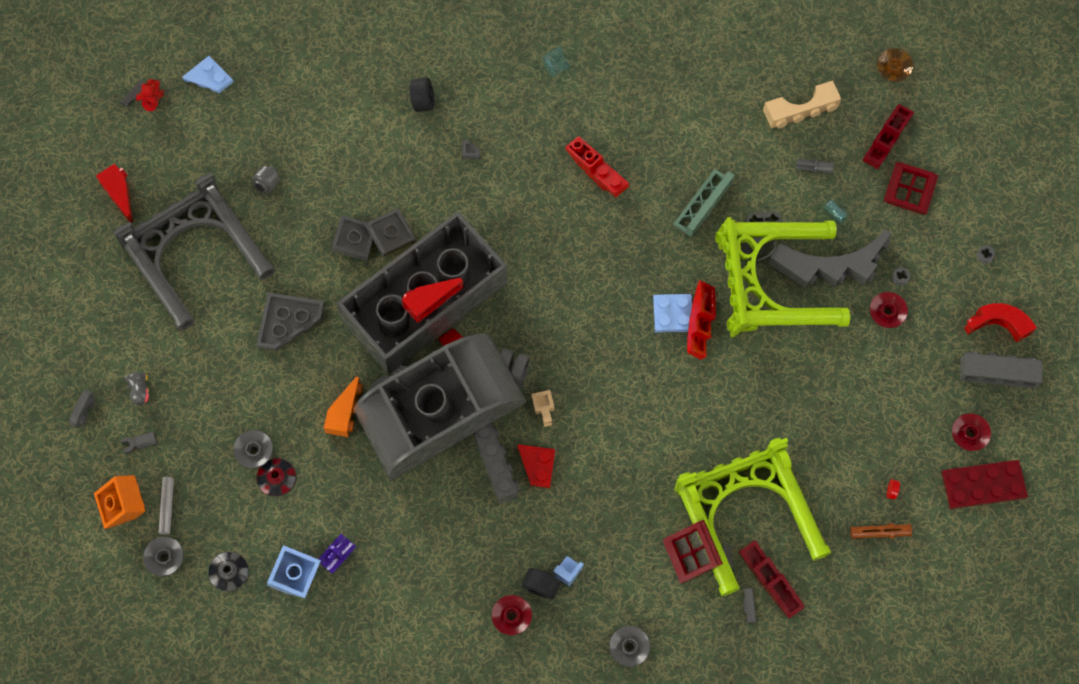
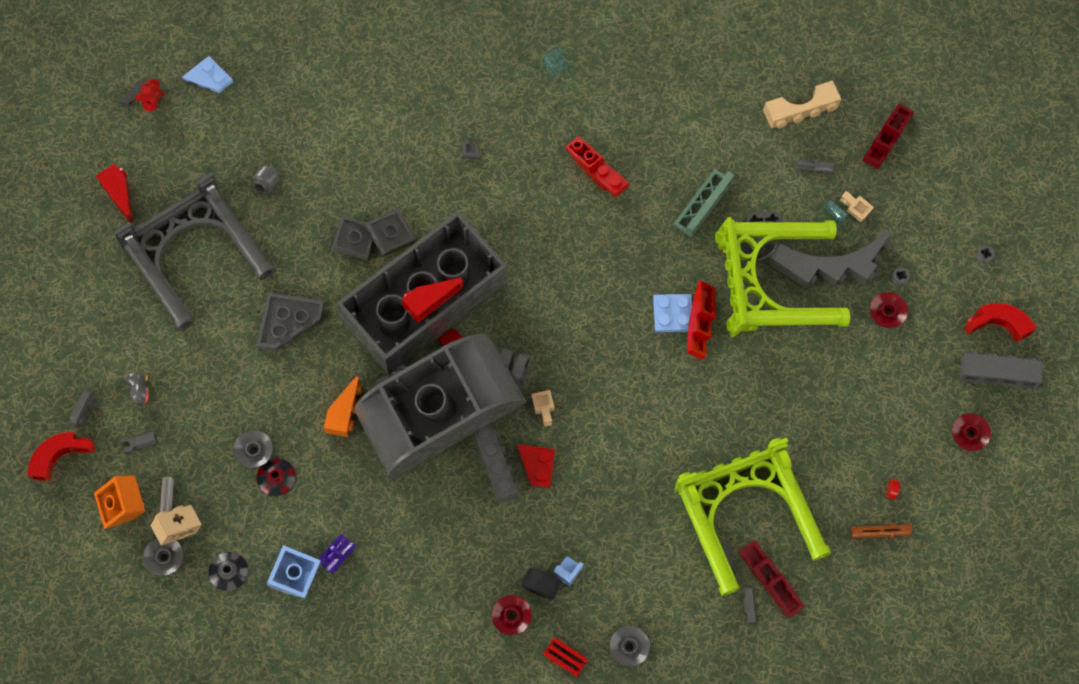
black tyre [409,77,435,112] -> none
dark red piece [663,520,723,584] -> none
clear orange dish [877,48,913,82] -> none
dark red piece [883,162,939,215] -> none
dark red plate [941,460,1028,509] -> none
none -> red arch [27,432,96,481]
none -> tan brick [150,505,202,546]
none -> red tile [543,637,588,677]
none -> tan plate [839,191,874,222]

